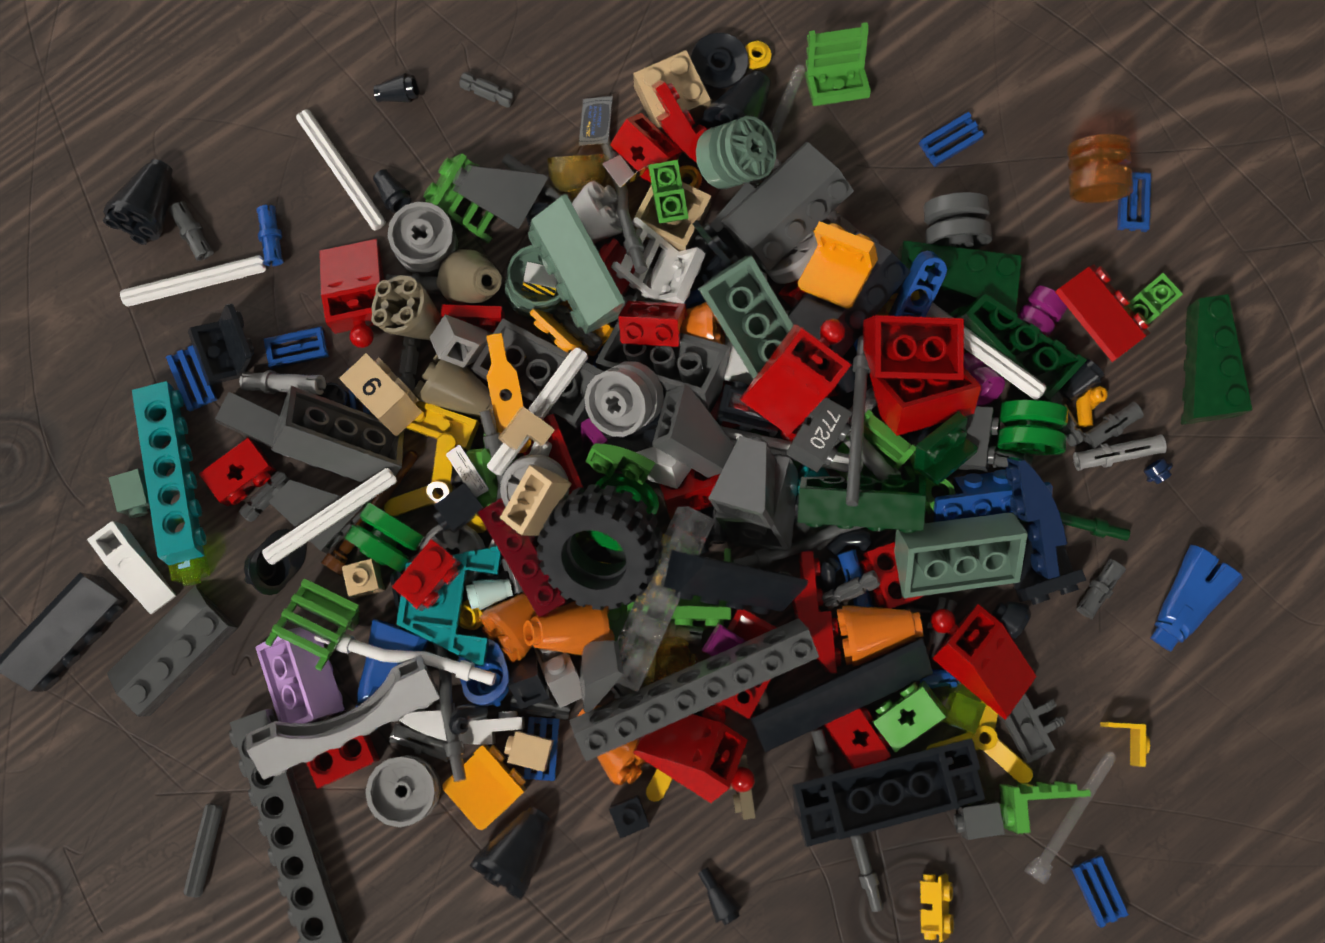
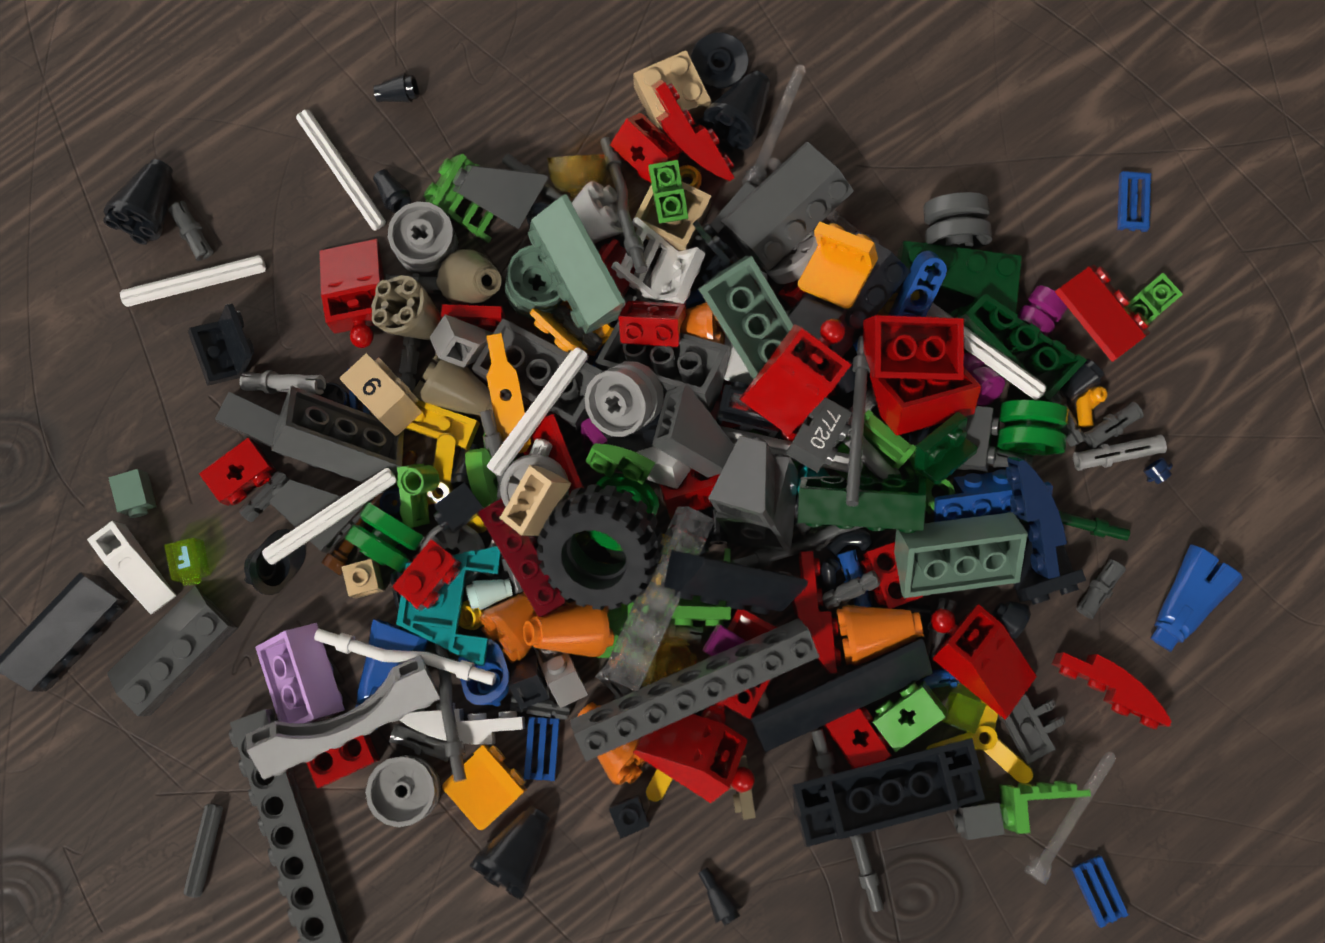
teal brick [132,381,207,565] -> none
blue tile [166,345,218,412] -> none
blue pin [256,205,284,266] -> none
blue tile [264,326,329,369] -> none
bright green plate [265,578,359,671] -> none
white sticker [446,445,489,497] -> none
black arm [448,704,487,735] -> none
dark grey axle [459,72,515,107] -> none
tan piece [498,406,555,450] -> none
tan brick [504,731,554,772] -> none
white sticker [522,262,557,297] -> none
sticker [579,96,613,146] -> none
dark grey slope [580,641,624,714] -> none
white sticker [602,155,653,188] -> none
sand green wheel [696,116,776,189] -> none
yellow plate [745,41,771,70] -> none
bright green plate [805,22,870,106] -> none
blue tile [919,112,984,167] -> none
yellow hinge [920,874,954,942] -> none
clear orange wheel [1067,134,1133,203] -> none
yellow bracket [1100,722,1150,767] -> none
dark green wedge [1181,294,1252,425] -> none
none -> dark blue plate [380,488,401,518]
none -> bright green plate [397,463,440,528]
none -> red slope [1052,652,1172,730]

